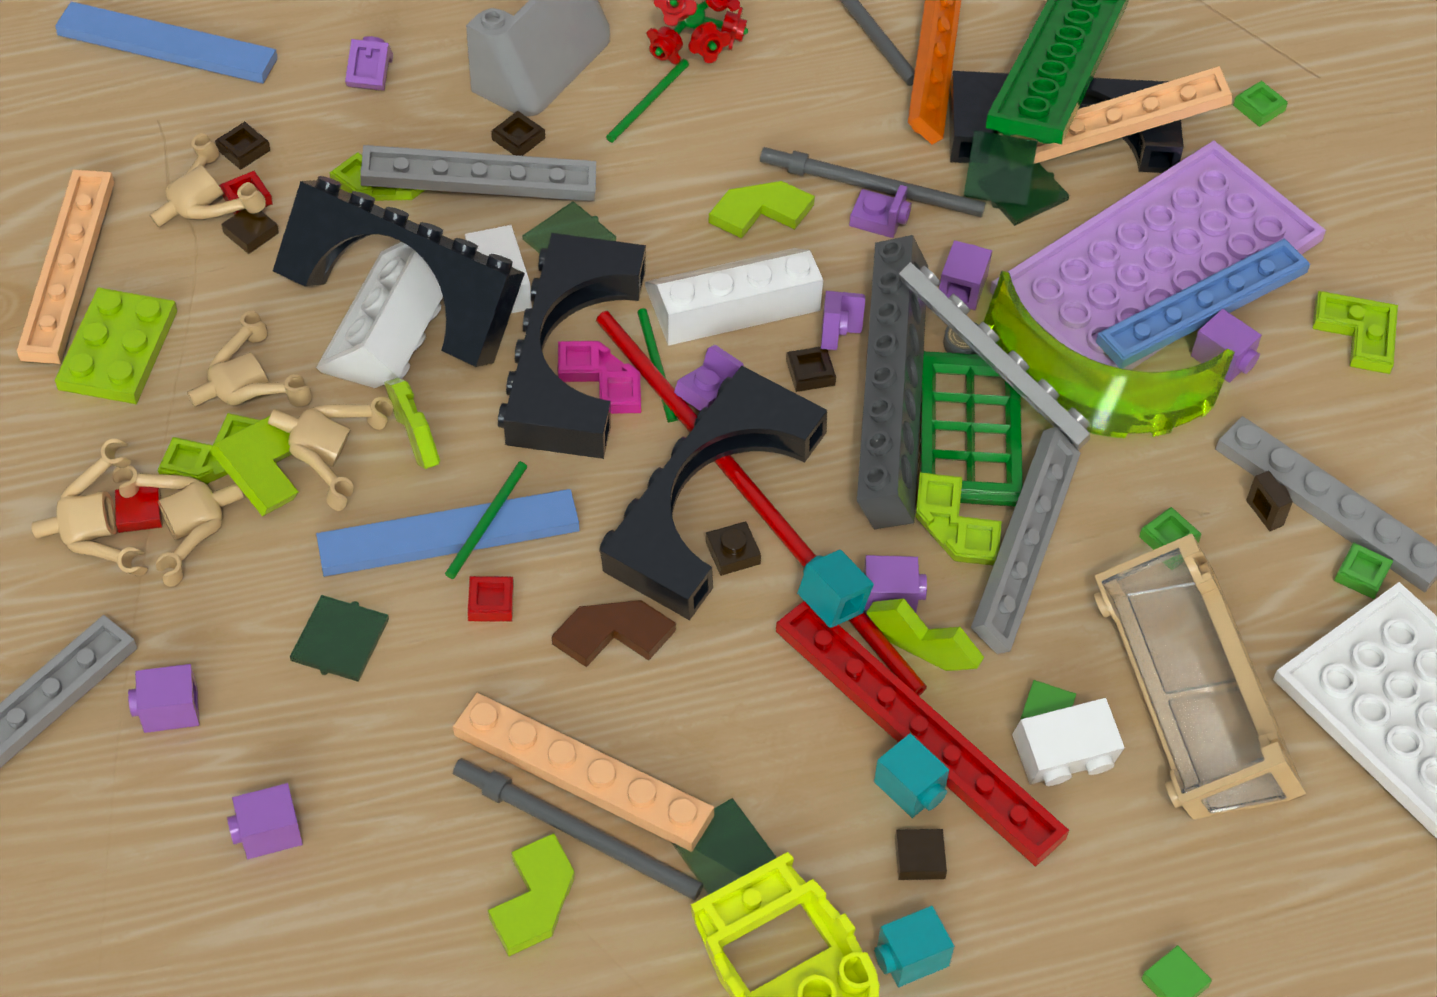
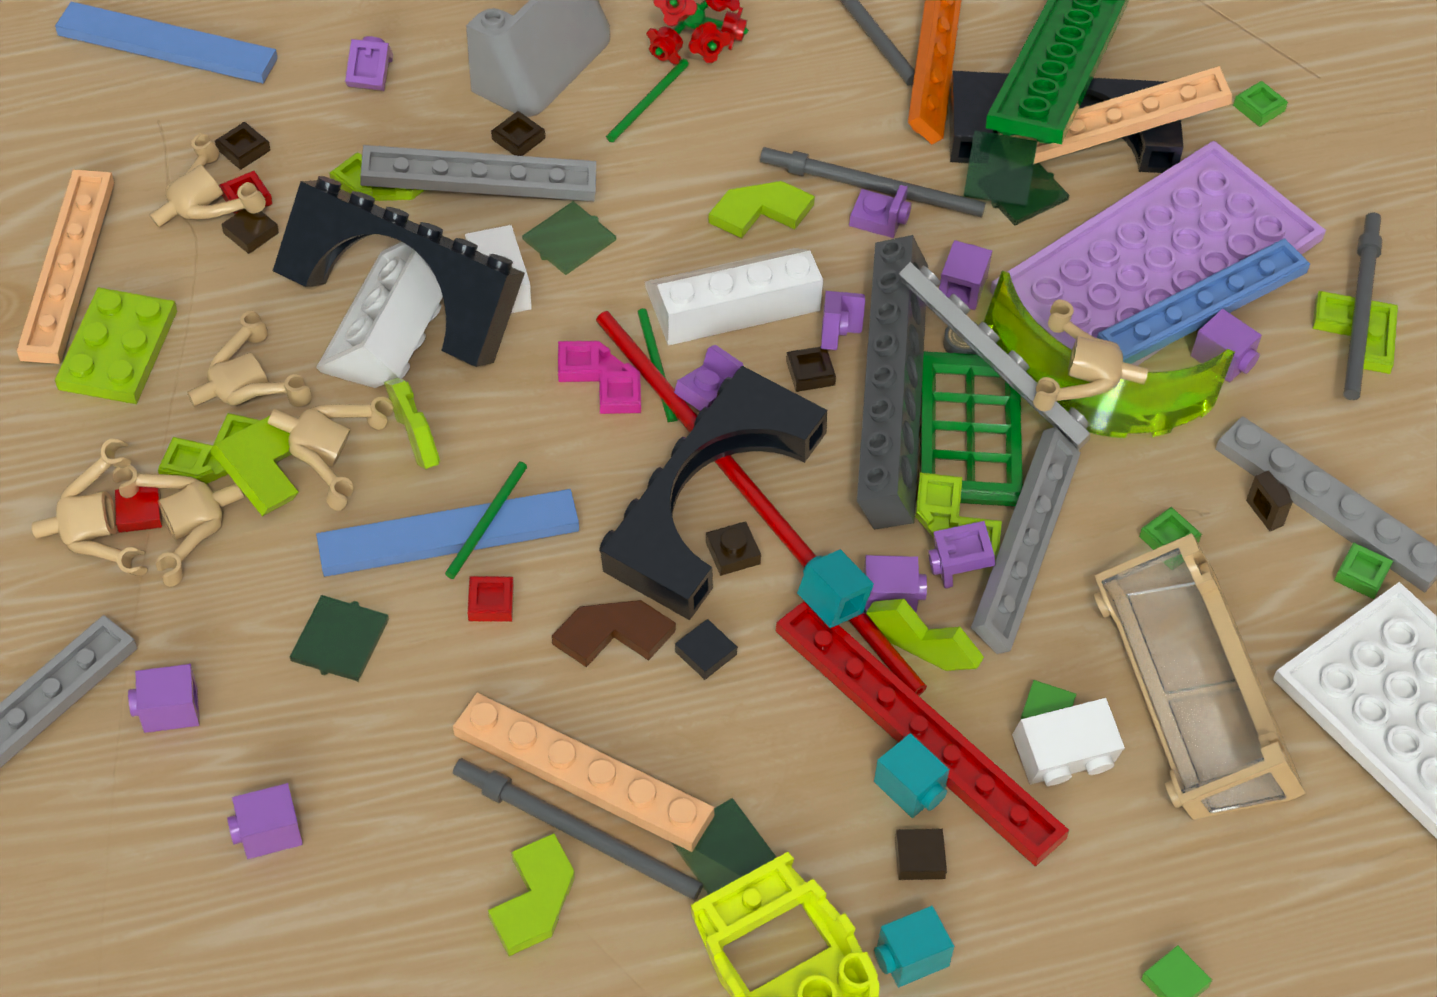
black arch [498,233,646,459] -> none
none -> black tile [675,619,738,680]
none -> medium lavender bracket [928,521,995,588]
none -> tan piece [1033,299,1148,411]
none -> dark grey bar [1343,212,1383,400]

